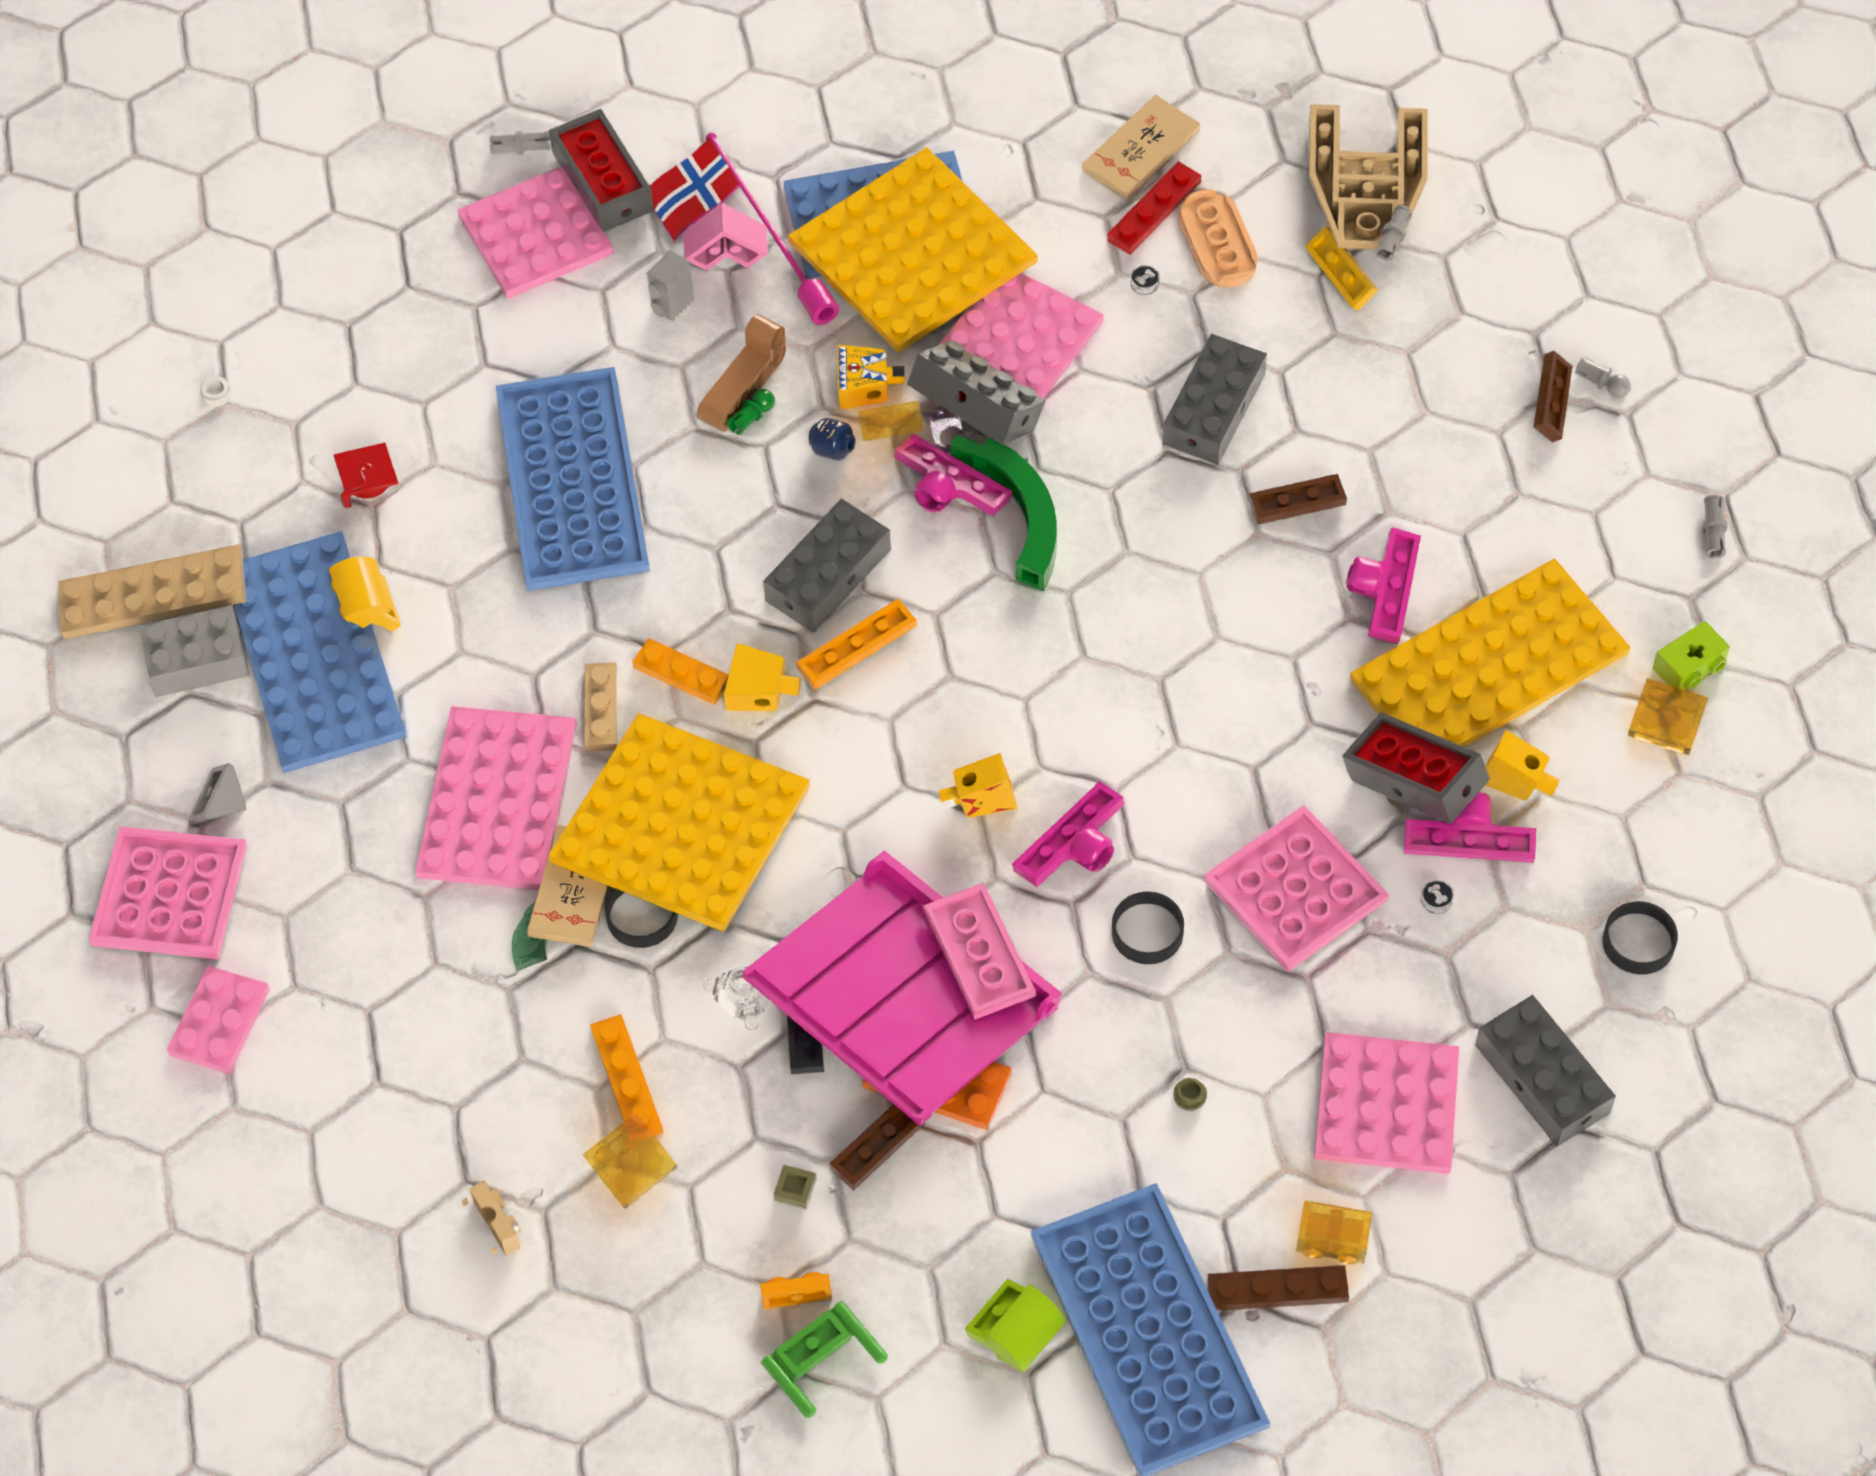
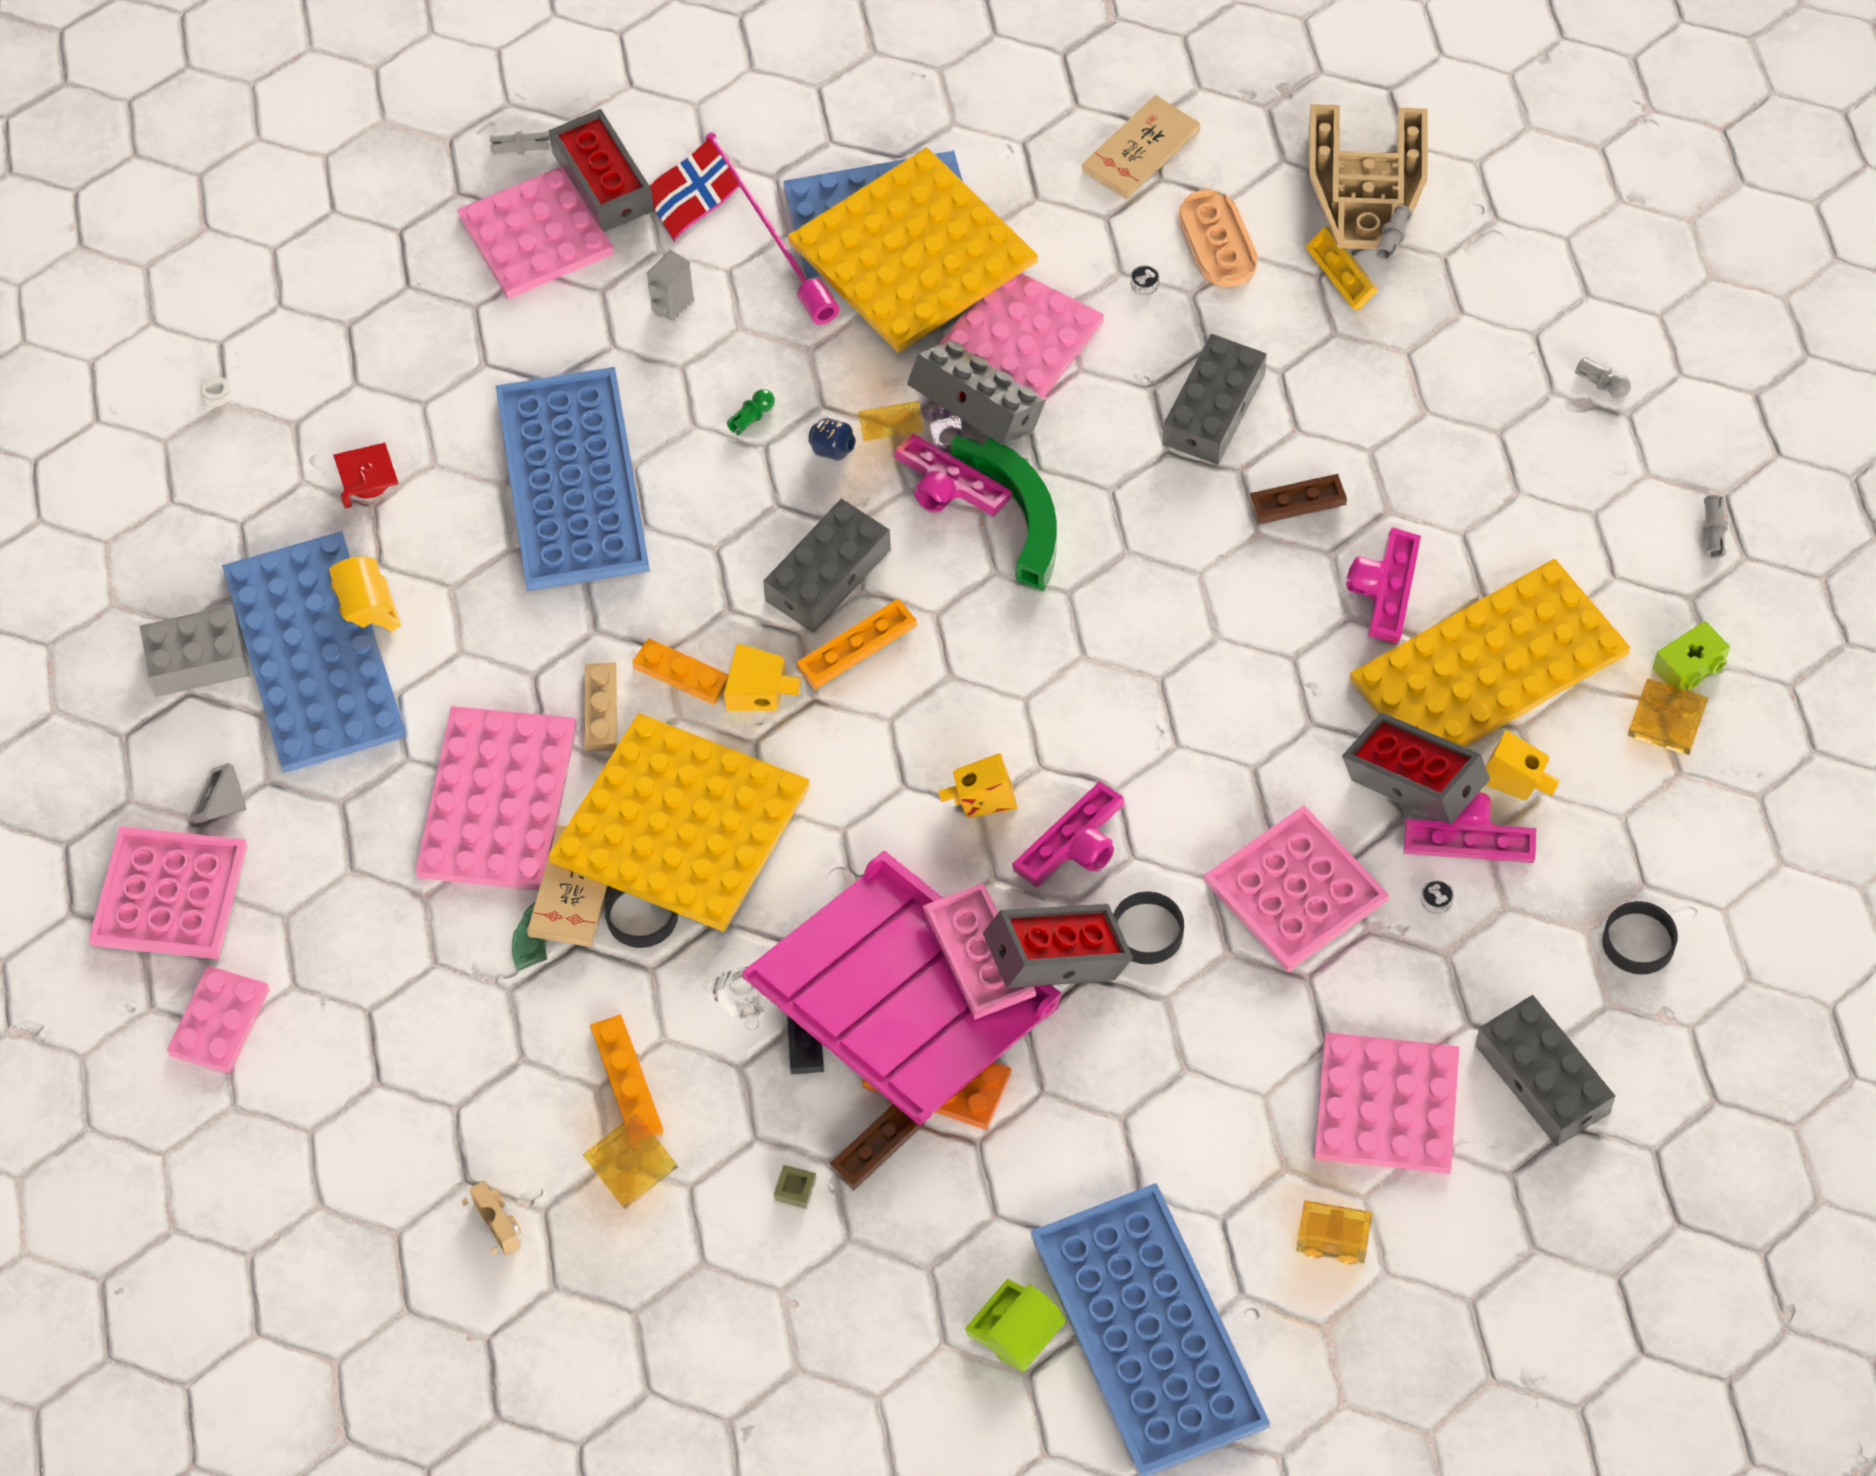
tan plate [58,544,247,639] -> none
bright pink brick [683,203,768,271] -> none
medium nougat beam [696,314,786,432] -> none
light orange plate [760,1272,832,1309] -> none
bright green plate [761,1301,888,1418] -> none
yellow torso [837,345,905,409] -> none
red plate [1107,161,1202,255] -> none
olive plate [1173,1078,1207,1111] -> none
reddish brown plate [1207,1265,1349,1311] -> none
reddish brown plate [1533,350,1573,443] -> none
none -> dark grey brick [983,904,1133,988]

